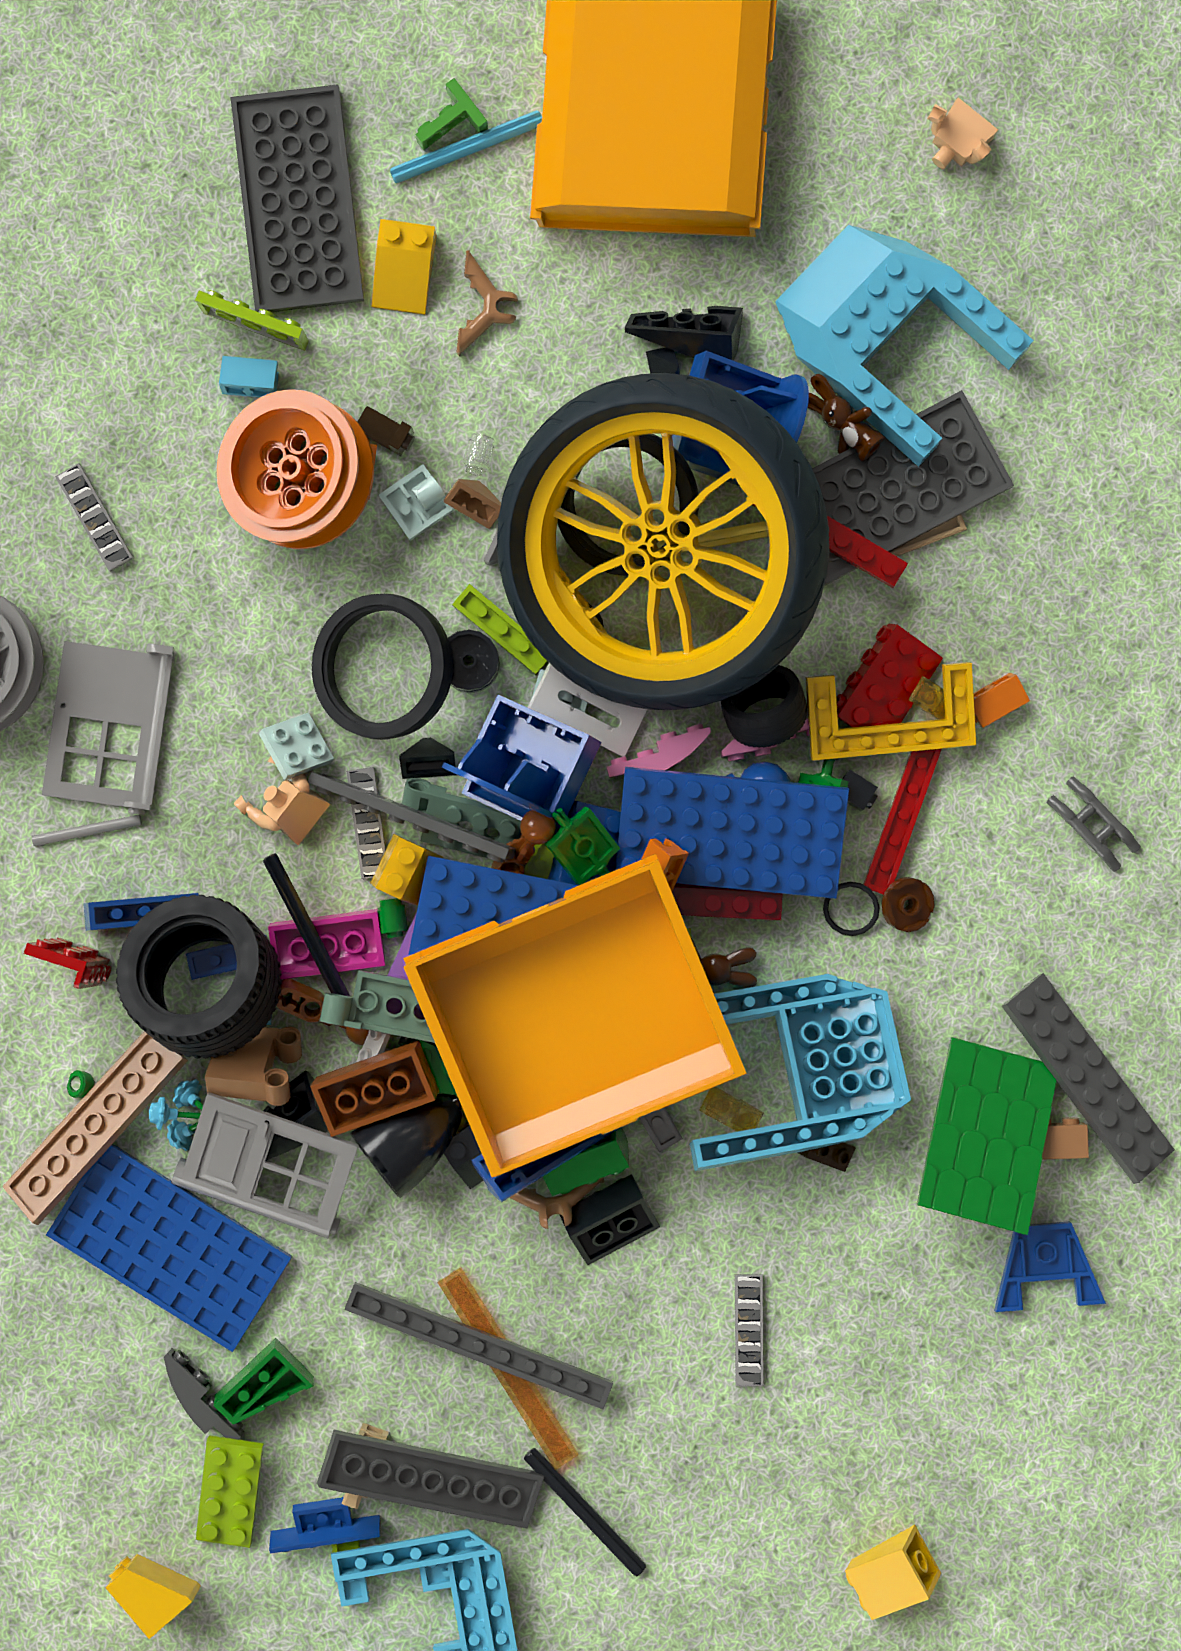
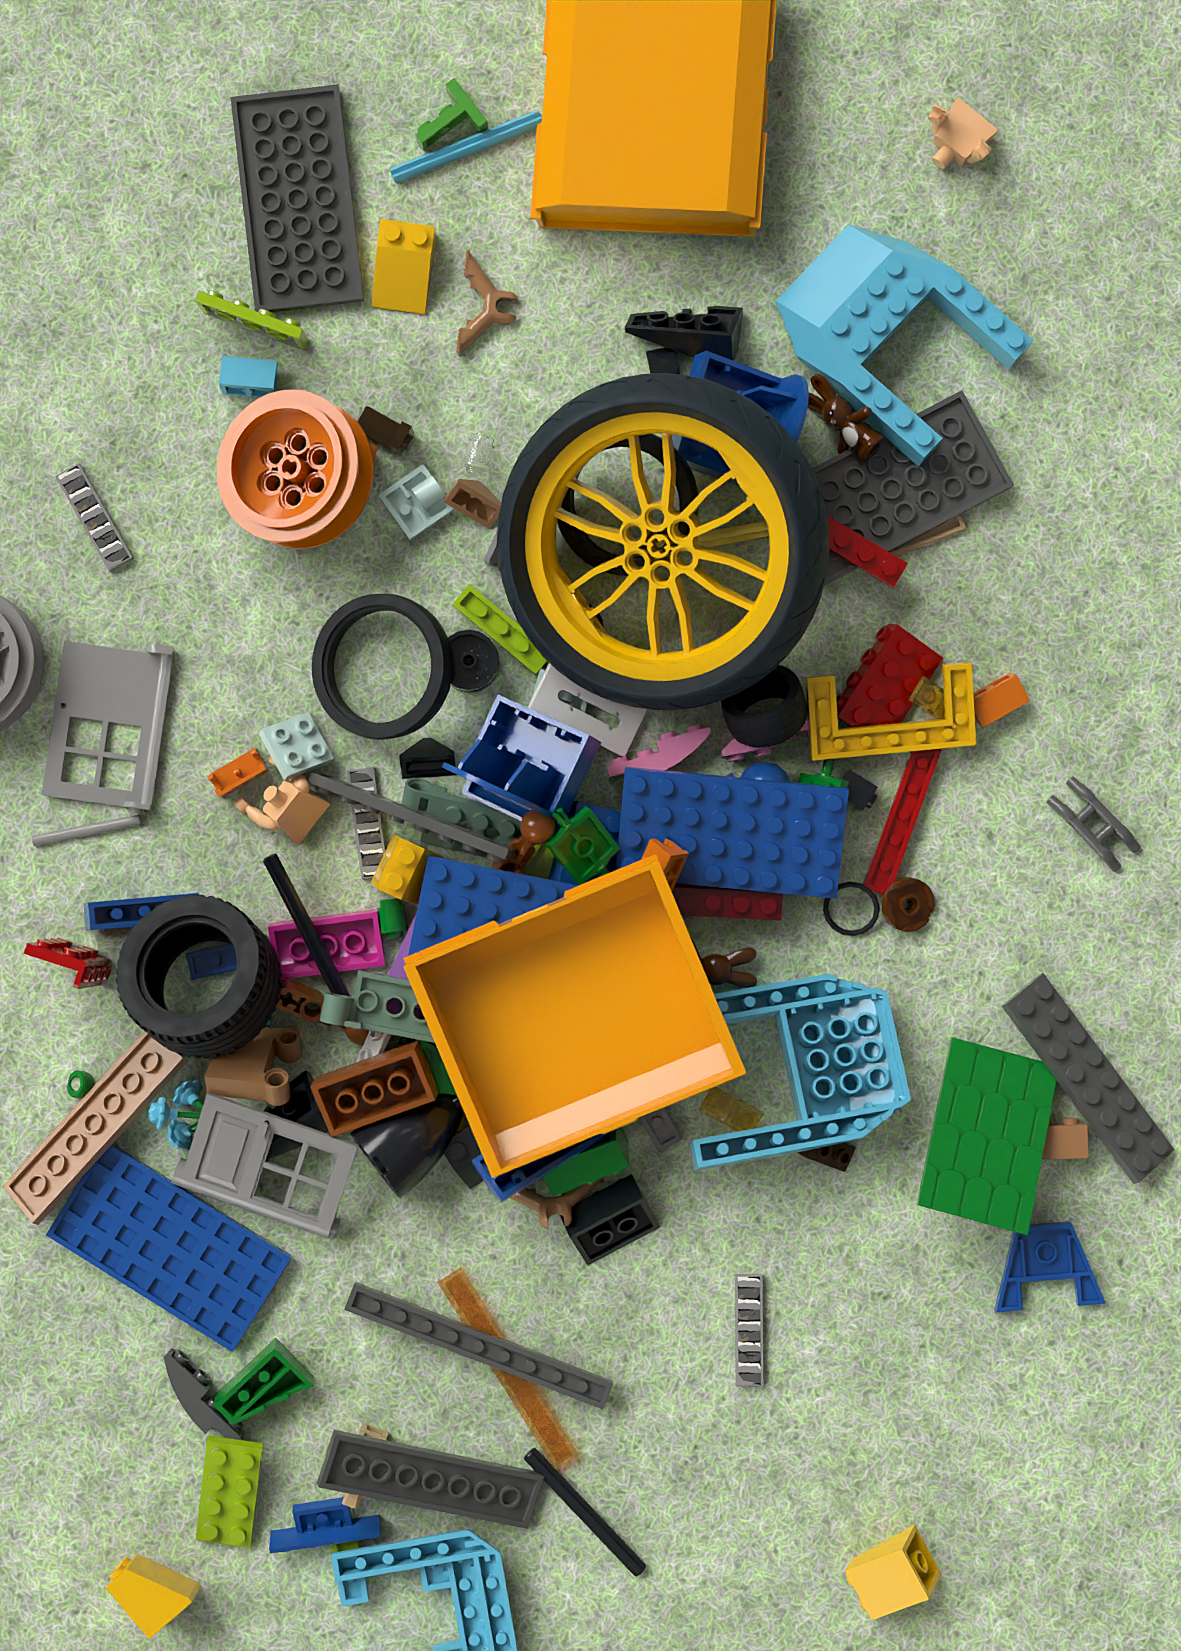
none -> orange hinge [207,747,270,798]

